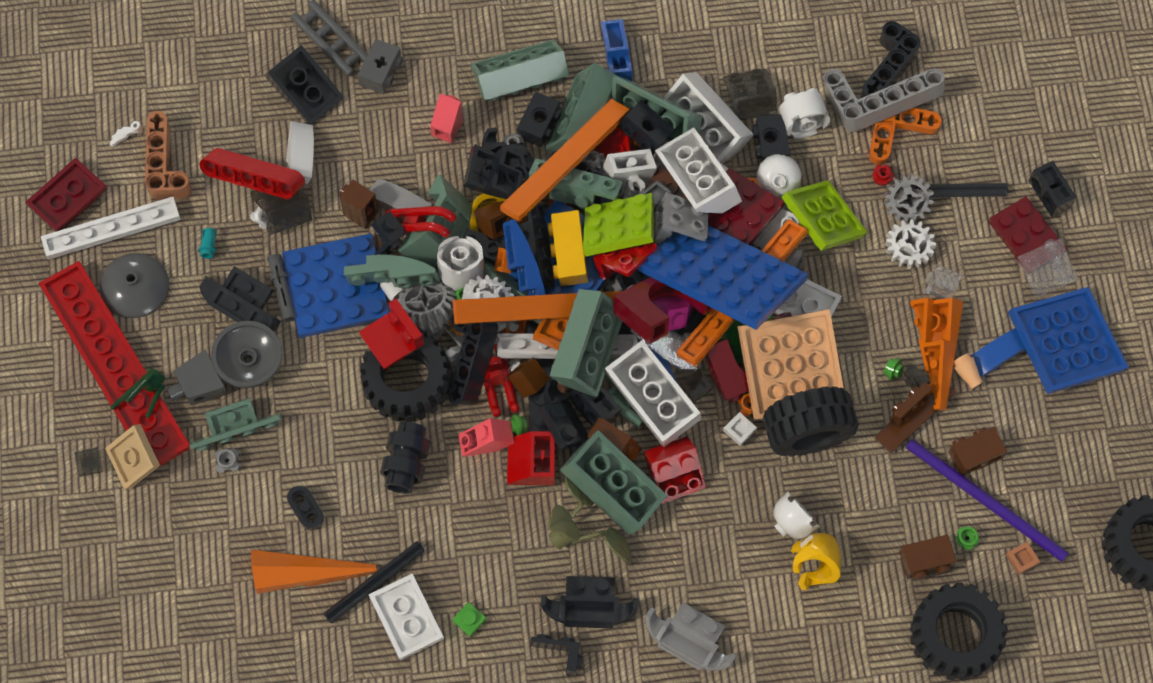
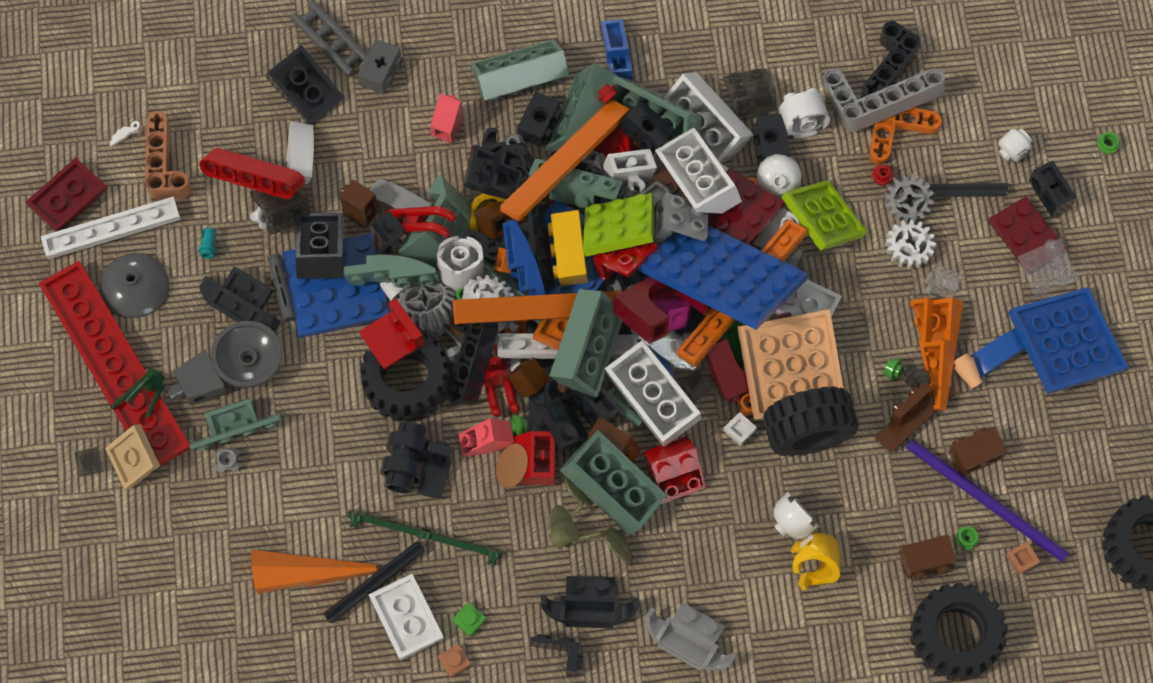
black plate [287,486,324,530] -> none
none -> black slope [295,212,344,279]
none -> dark green piece [347,510,503,566]
none -> black bracket [418,441,454,500]
none -> nougat plate [437,644,471,679]
none -> medium nougat sticker [496,444,528,488]
none -> red plate [598,84,618,104]
none -> white head [998,128,1032,162]
none -> bright green plate [1097,132,1120,154]

